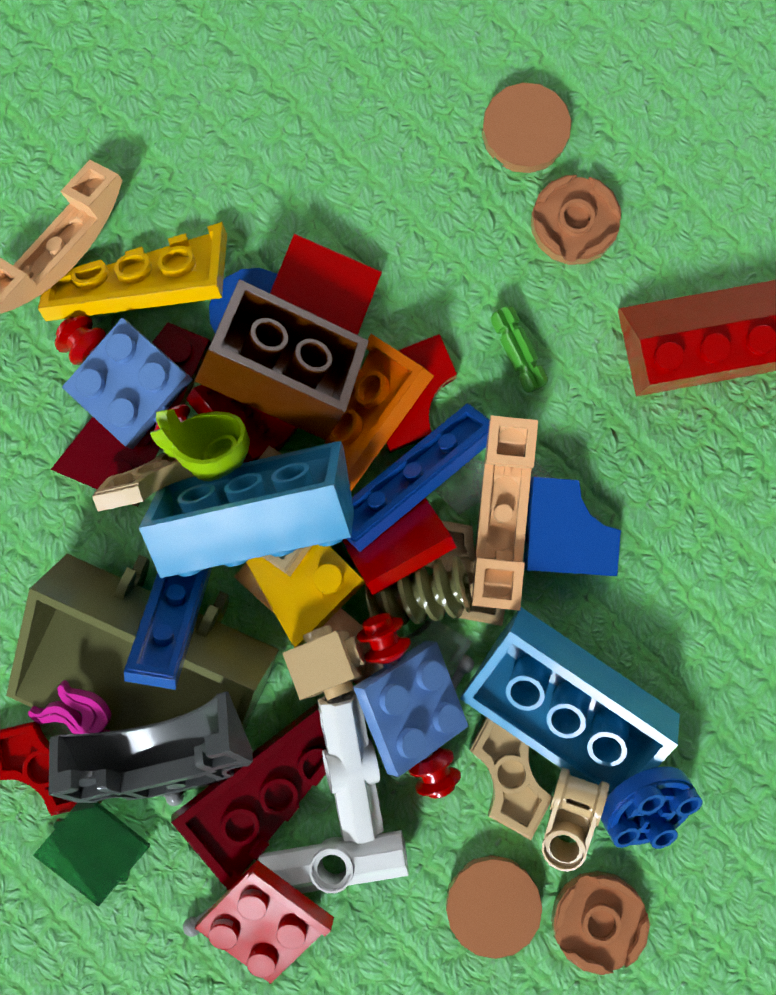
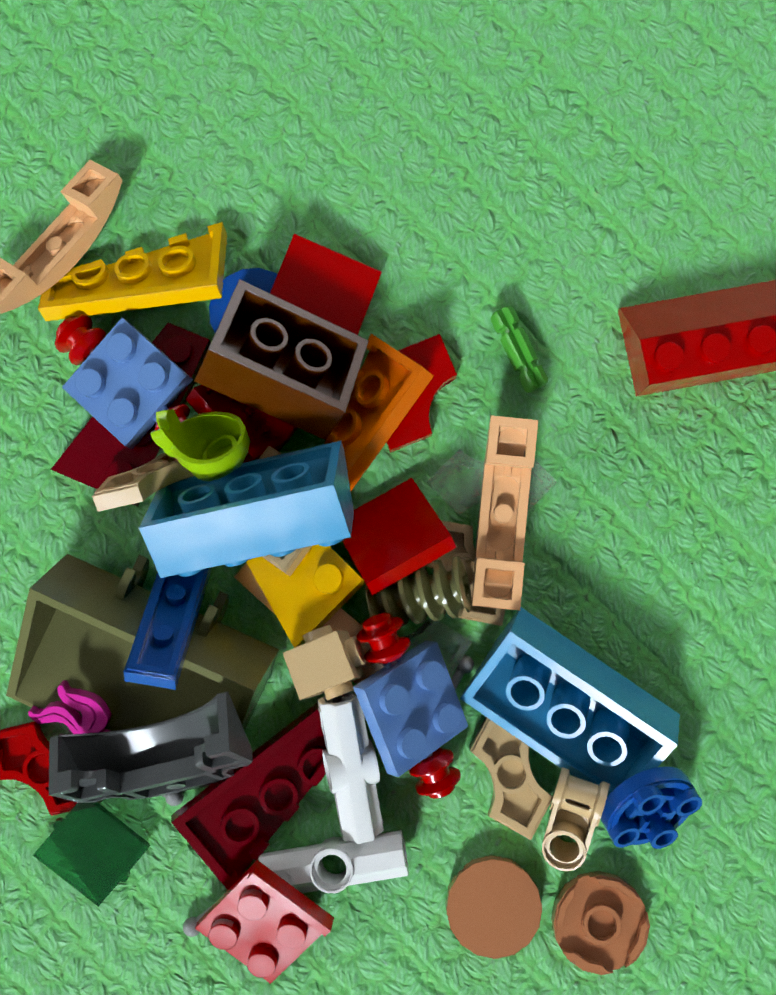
blue tile [346,403,490,552] -> none
nougat tile [482,82,571,173] -> none
blue tile [523,477,621,576] -> none
nougat tile [531,175,621,265] -> none

